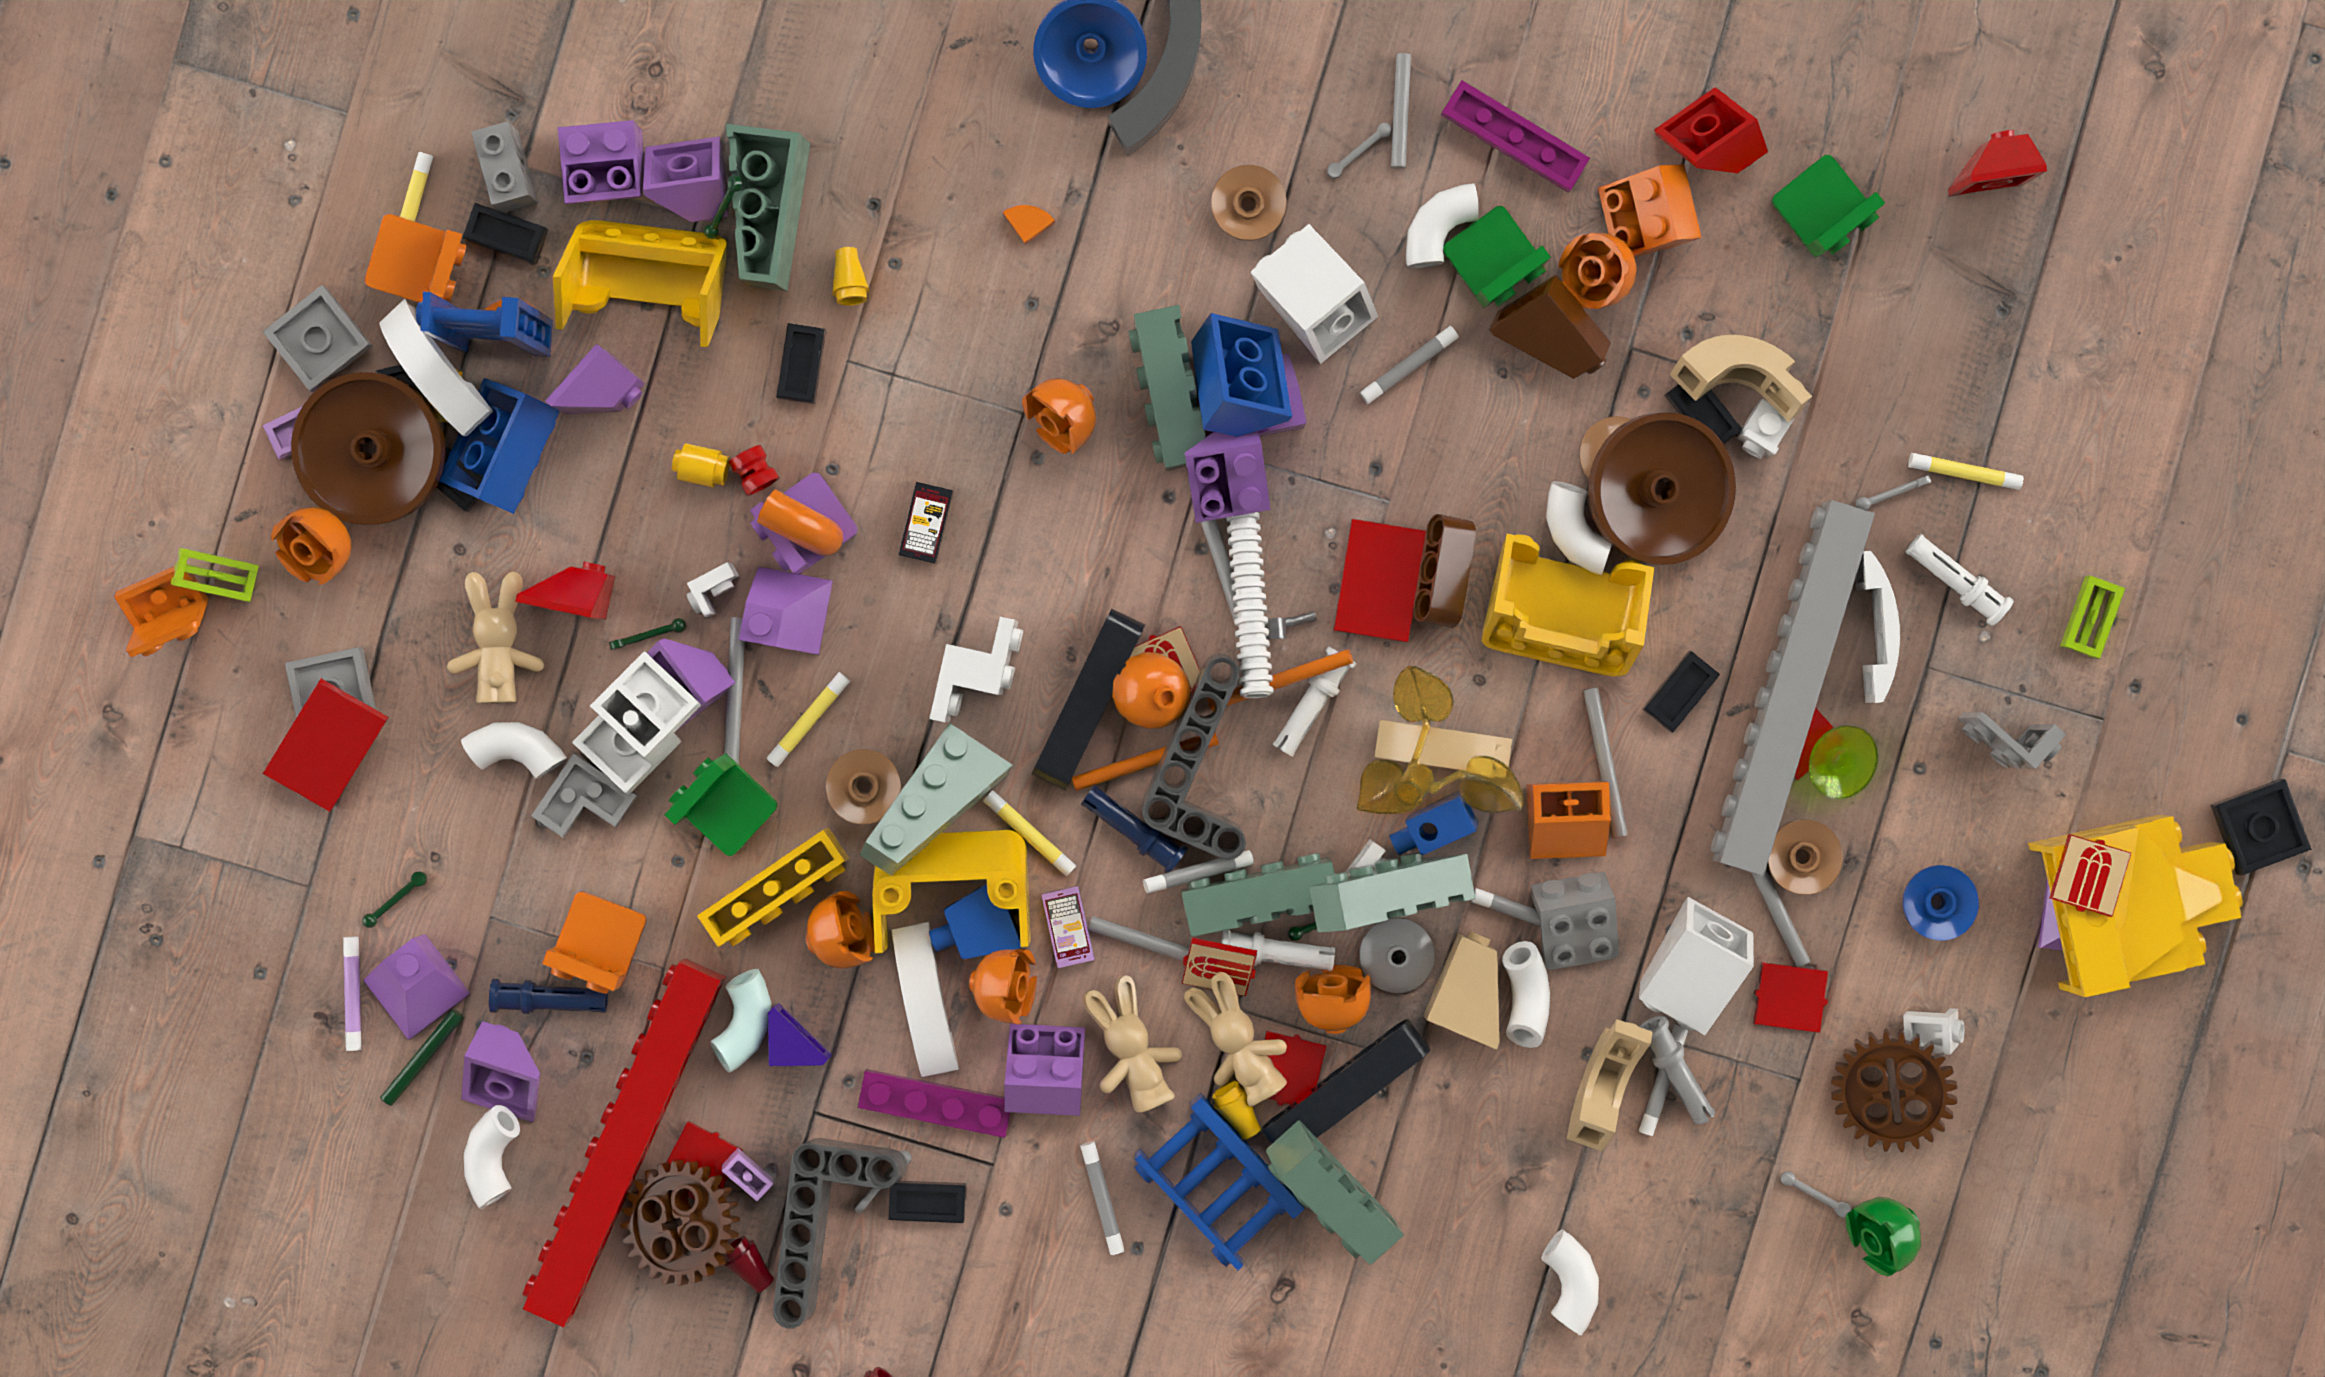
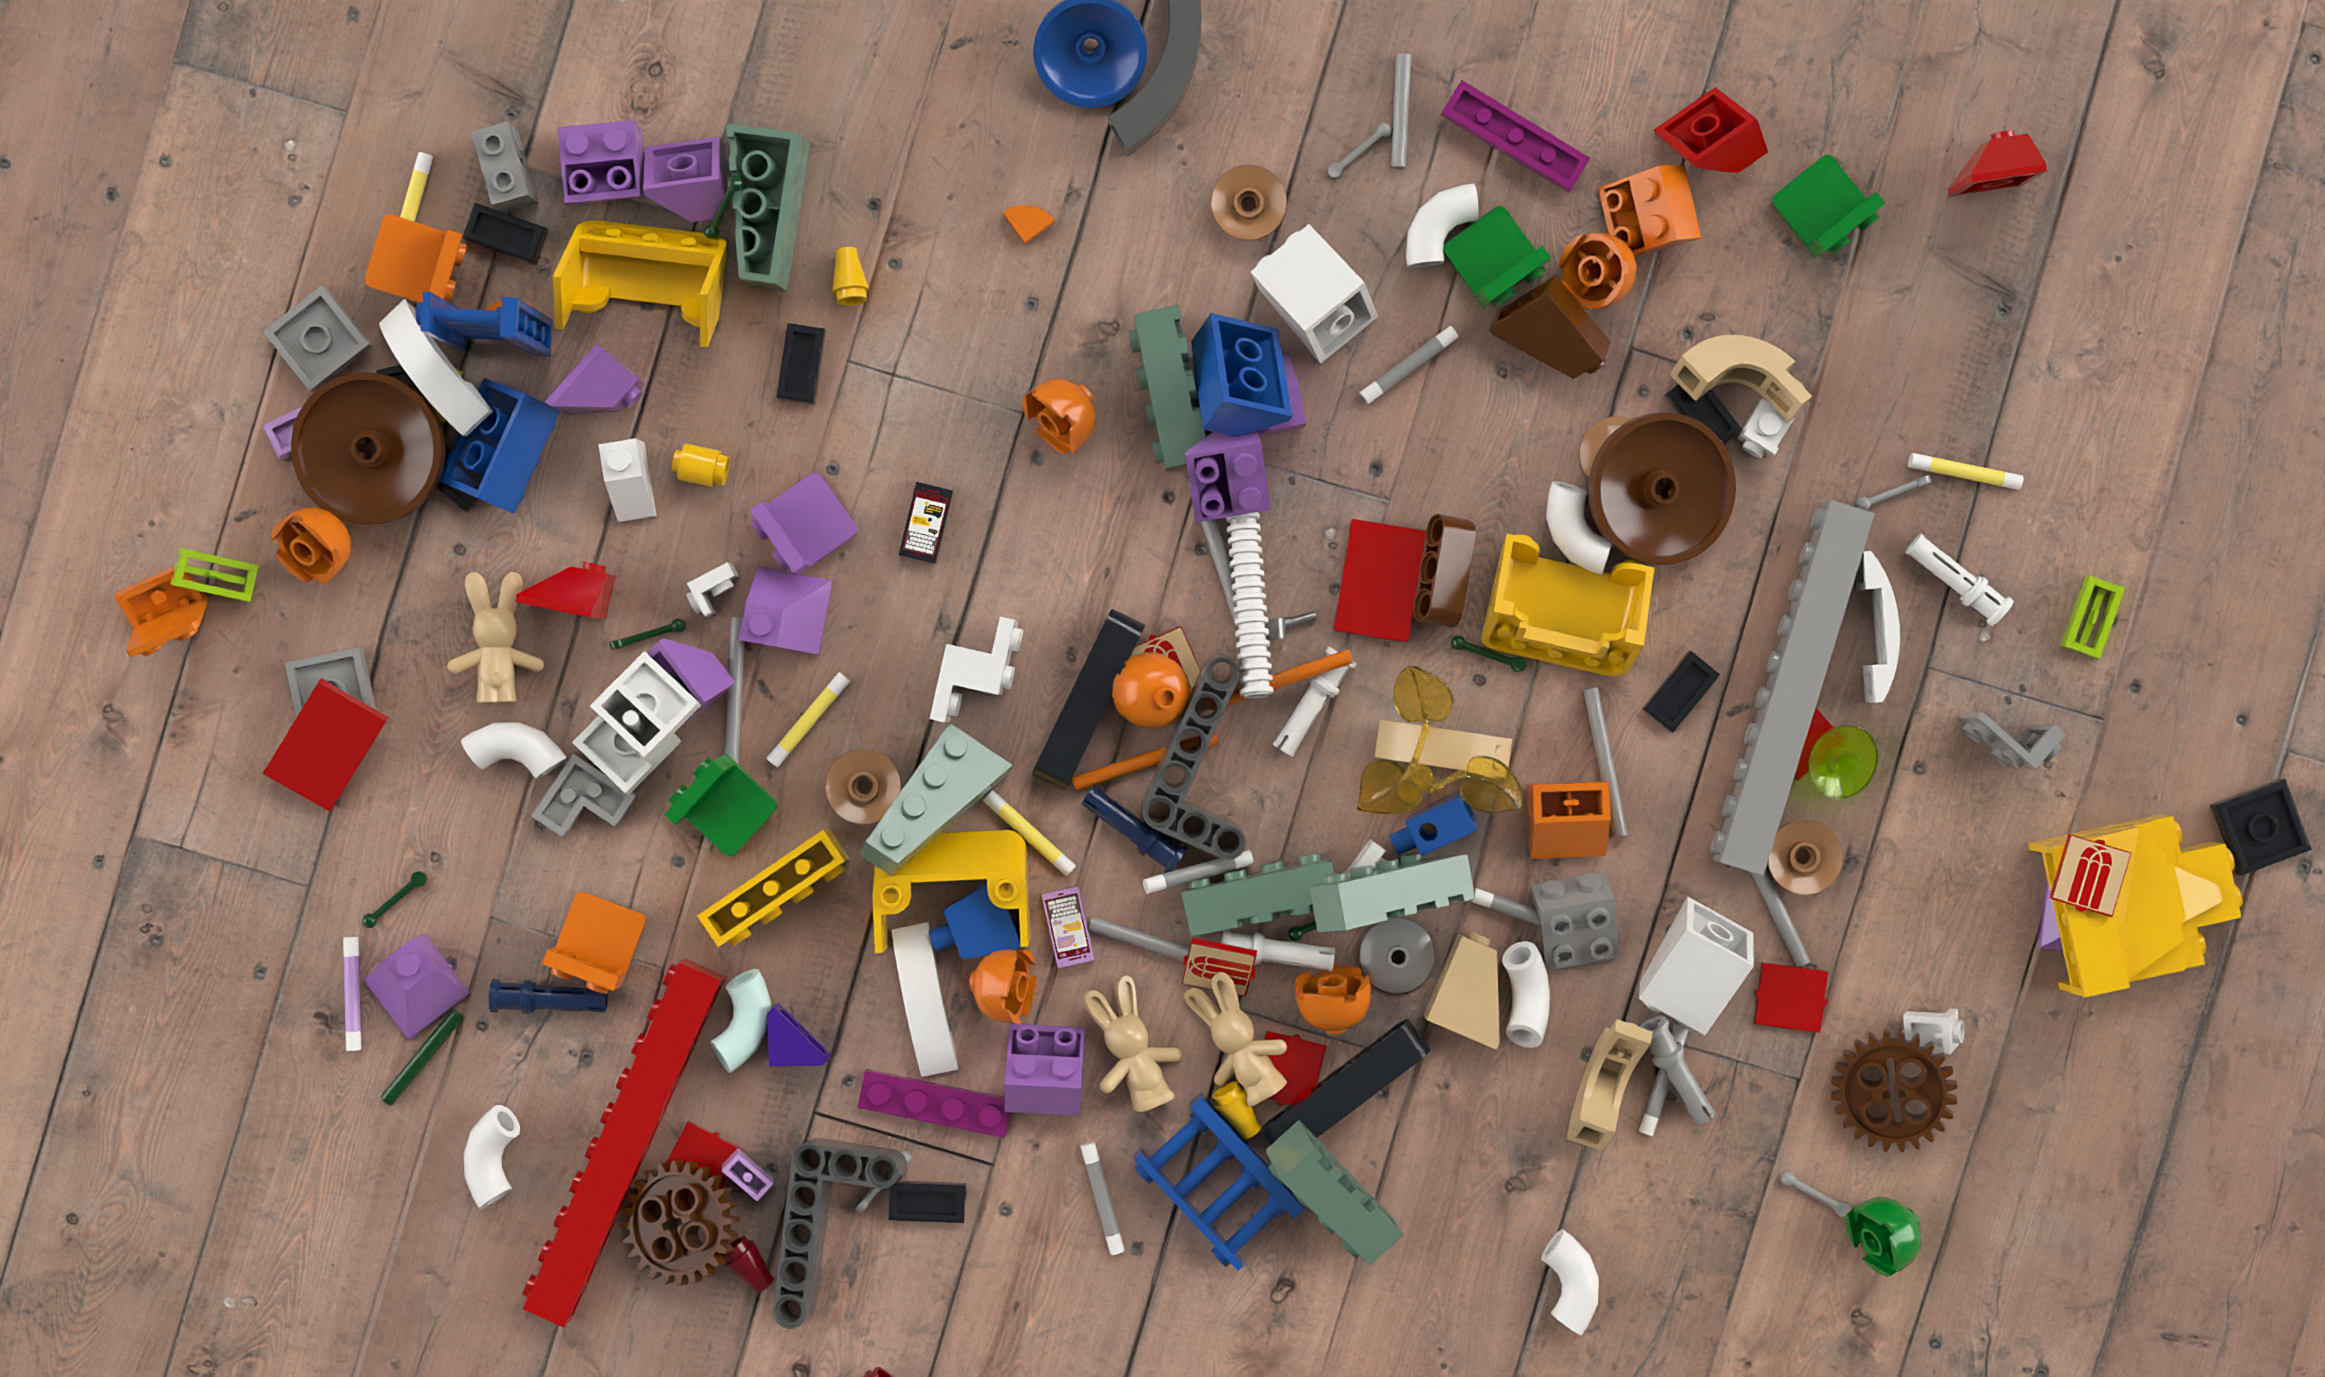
medium lavender slope [461,1021,540,1122] -> none
red wheel [728,445,780,496] -> none
orange cylinder [757,489,843,556] -> none
orange cylinder [806,891,875,969] -> none
blue dish [1902,865,1979,941] -> none
none -> white slope [598,438,657,522]
none -> dark green hinge [1451,635,1526,672]

